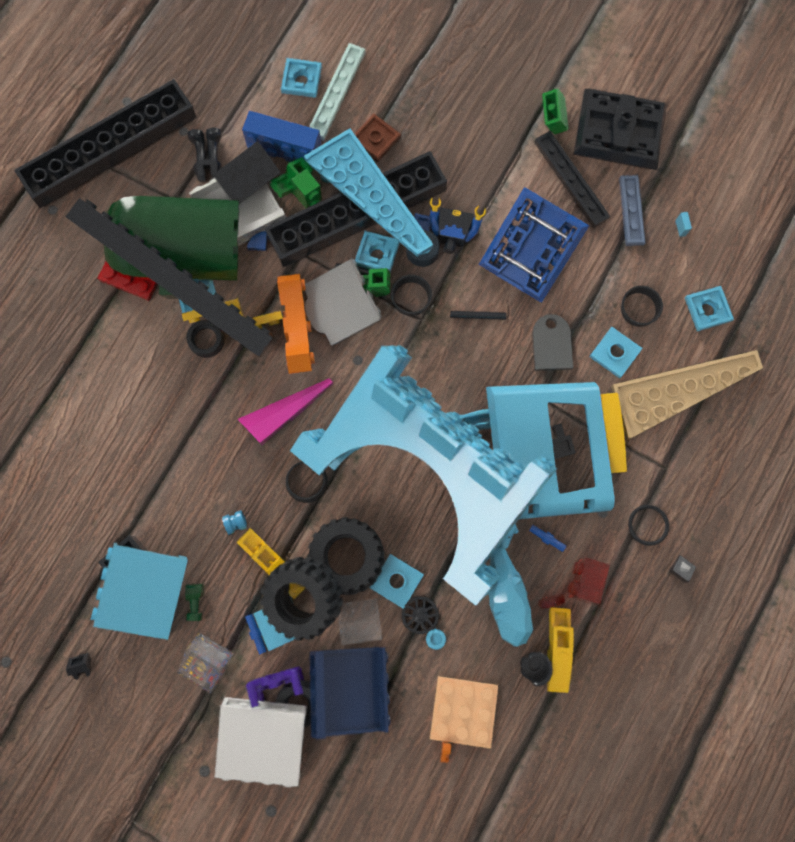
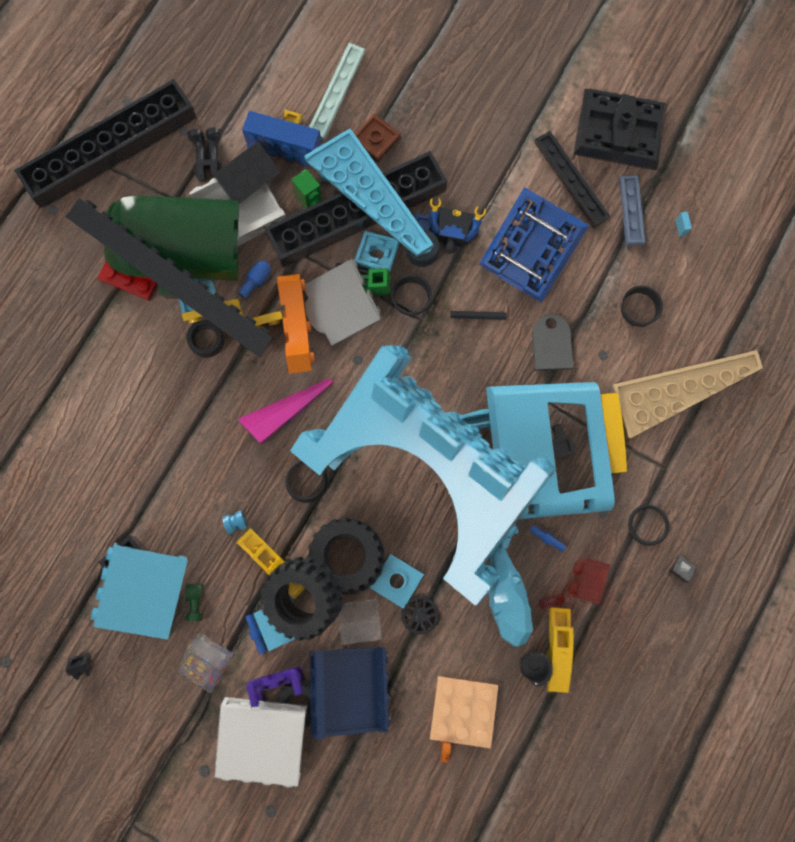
blue tile [247,231,267,251] -> none
green brick [270,157,313,198] -> none
medium azure piece [281,58,322,98] -> none
medium azure tile [426,629,446,650] -> none
green brick [542,89,569,135] -> none
medium azure piece [589,327,642,379] -> none
medium azure piece [685,286,734,332] -> none
none -> blue arm [237,261,271,299]
none -> yellow tile [284,110,302,124]

